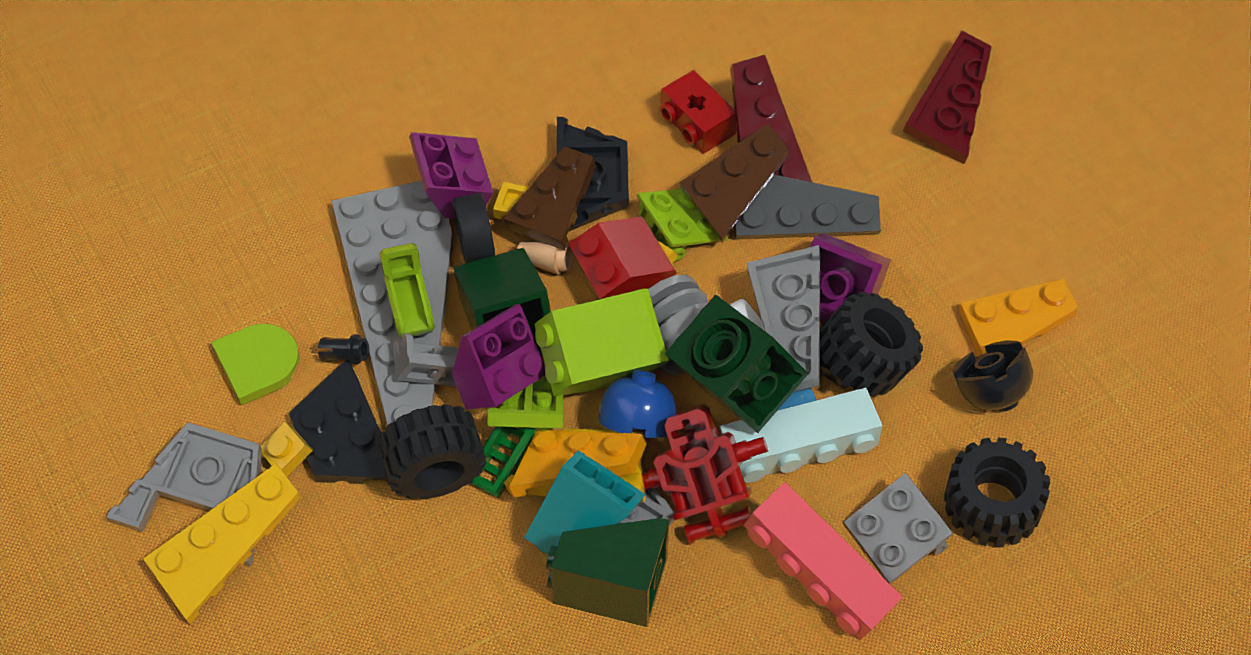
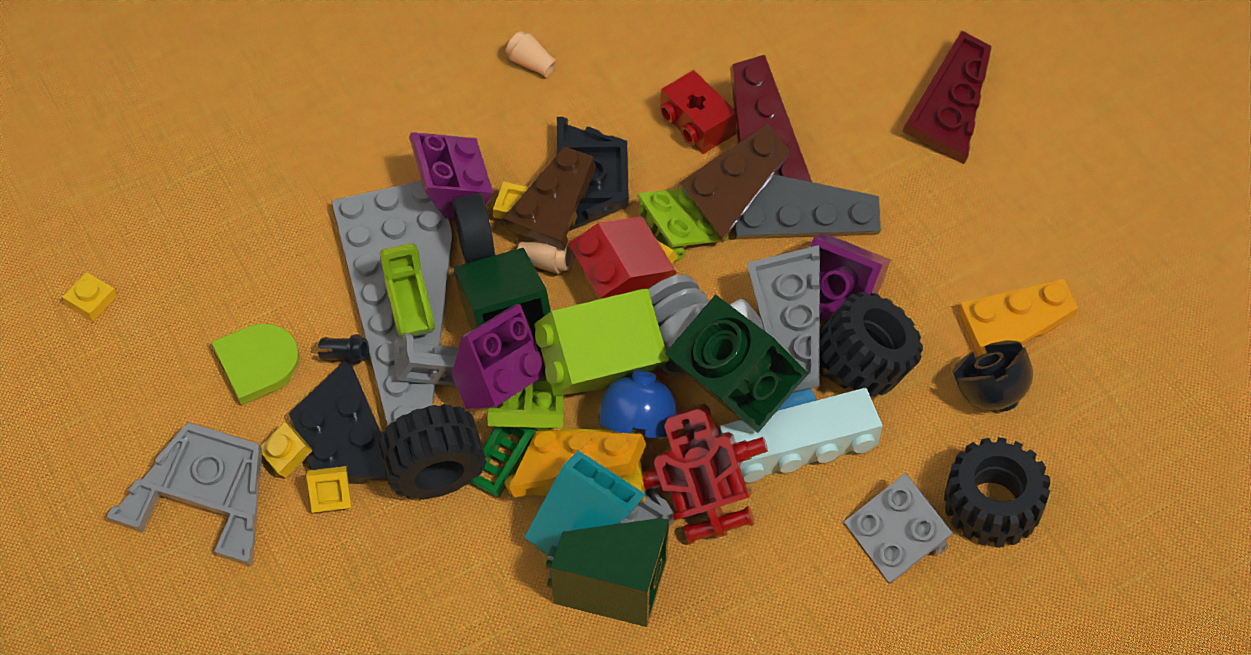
yellow wing [143,464,301,624] -> none
coral brick [743,482,903,640] -> none
none -> yellow plate [62,272,118,322]
none -> yellow plate [307,466,352,513]
none -> light nougat cone [505,31,557,77]

